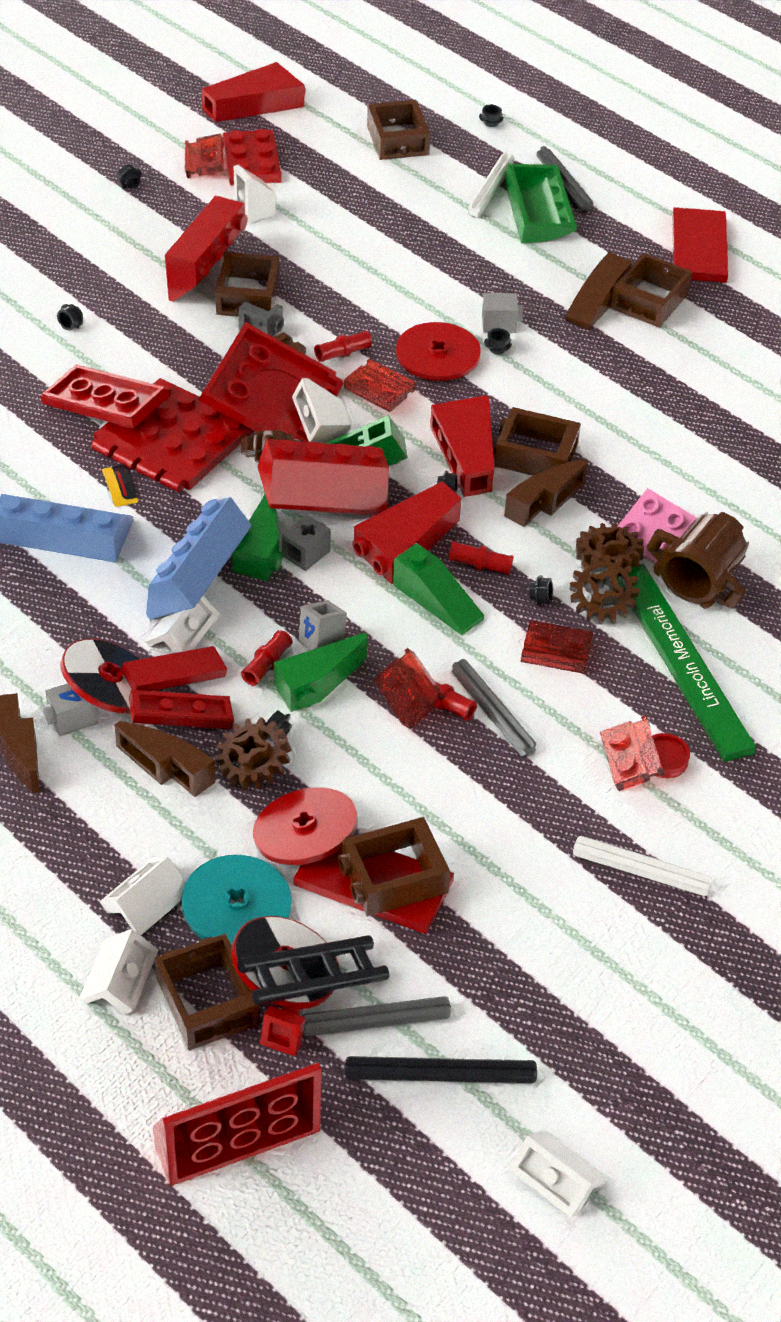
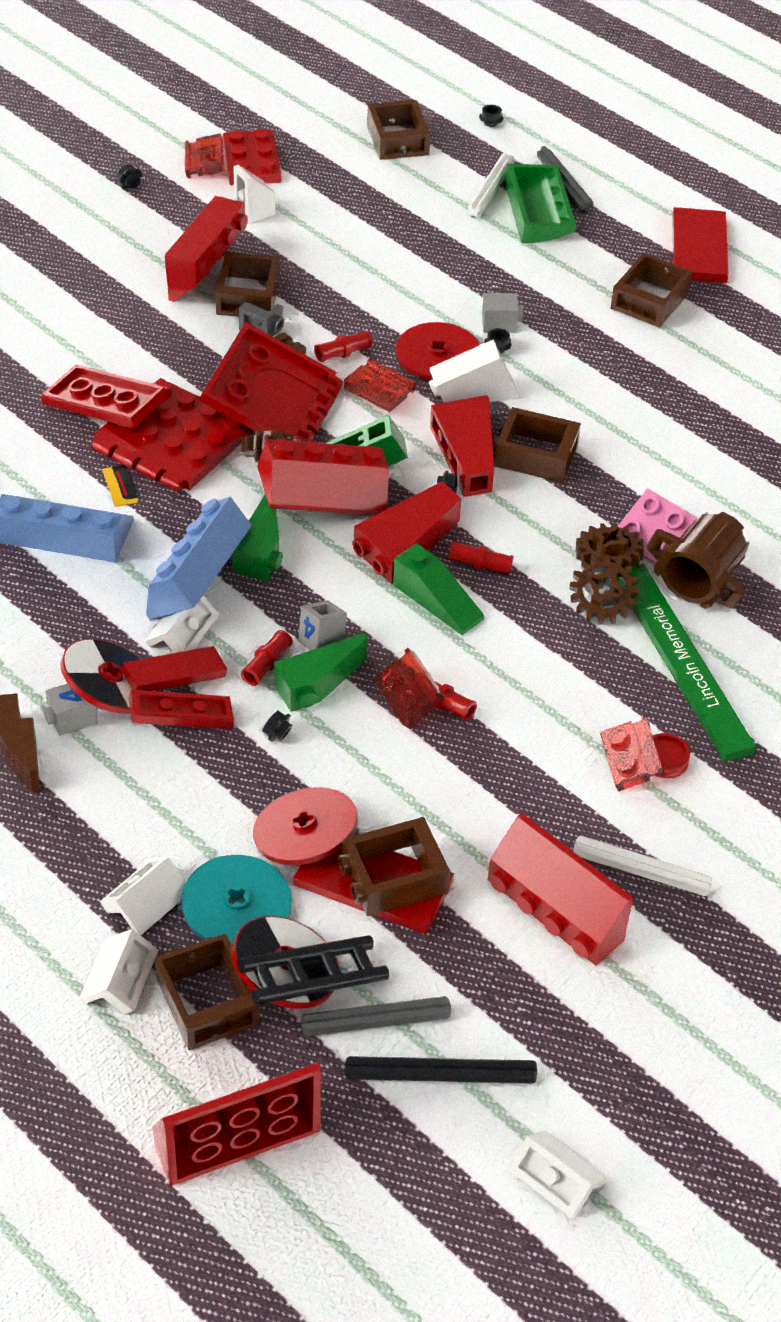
black plate [57,304,83,331] -> none
reddish brown slope [114,721,216,797] -> none
red slope [201,62,306,122] -> none
reddish brown gear [215,717,292,790] -> none
red tile [260,1006,306,1056] -> none
dark grey brick [282,515,331,571] -> none
white slope [292,378,352,443] -> none
dark grey axle [452,659,537,757] -> none
reddish brown slope [504,459,588,527] -> none
clear red plate [520,620,593,674] -> none
black plate [529,575,553,606] -> none
reddish brown slope [565,252,632,330] -> none
none -> white slope [429,340,519,403]
none -> slope [488,813,633,966]

